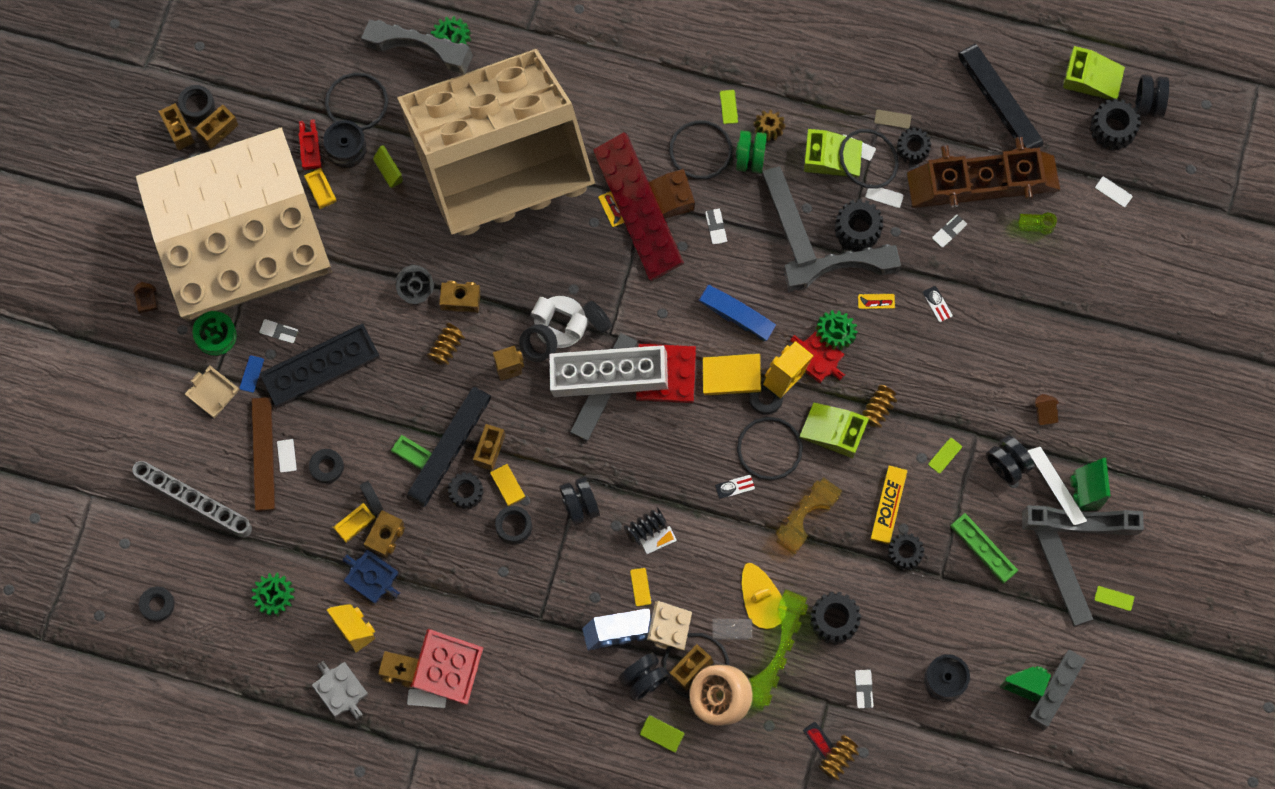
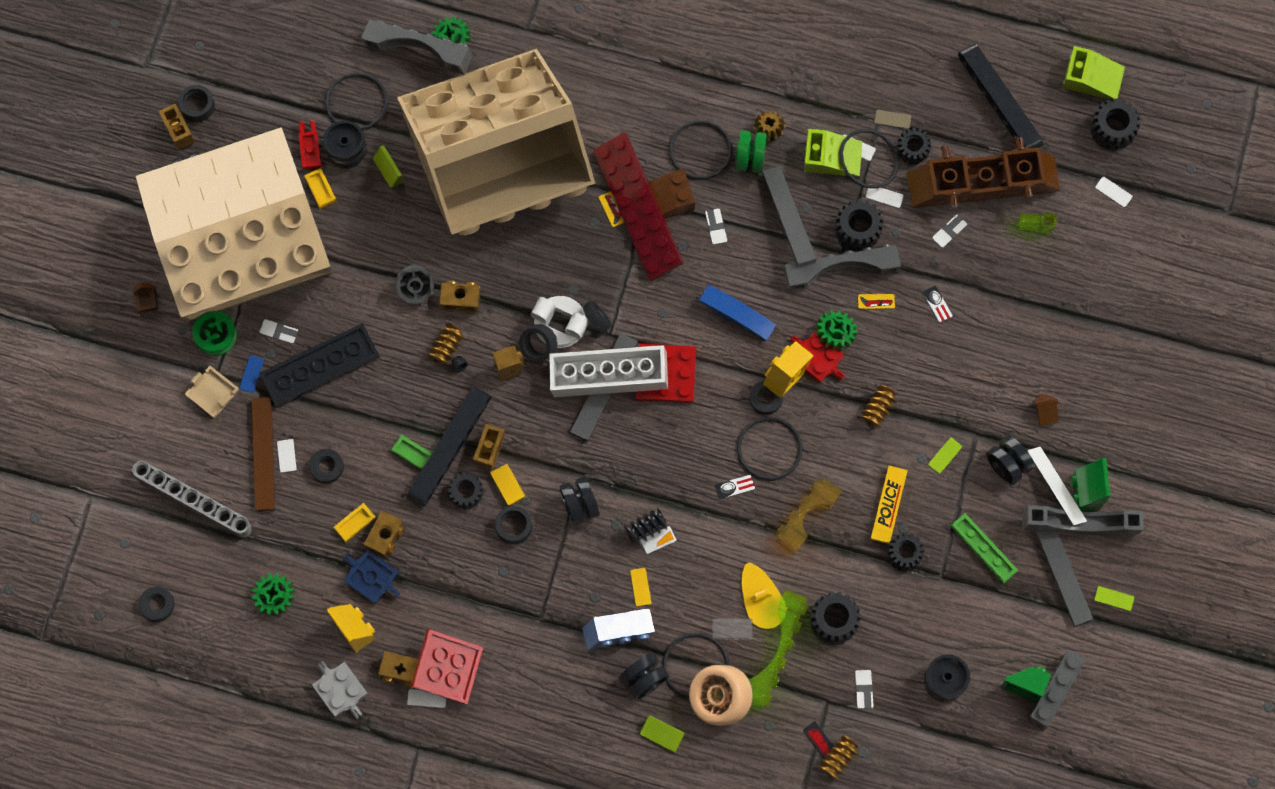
pearl gold brick [195,105,239,149] -> none
black tyre [360,481,383,515] -> none
tan piece [647,601,692,650] -> none
pearl gold brick [670,644,714,691] -> none
yellow tile [703,354,761,396] -> none
lime sticker [720,90,738,124] -> none
lime slope [799,403,869,459] -> none
black wheel [1135,75,1169,118] -> none
none -> black hinge [451,356,468,373]

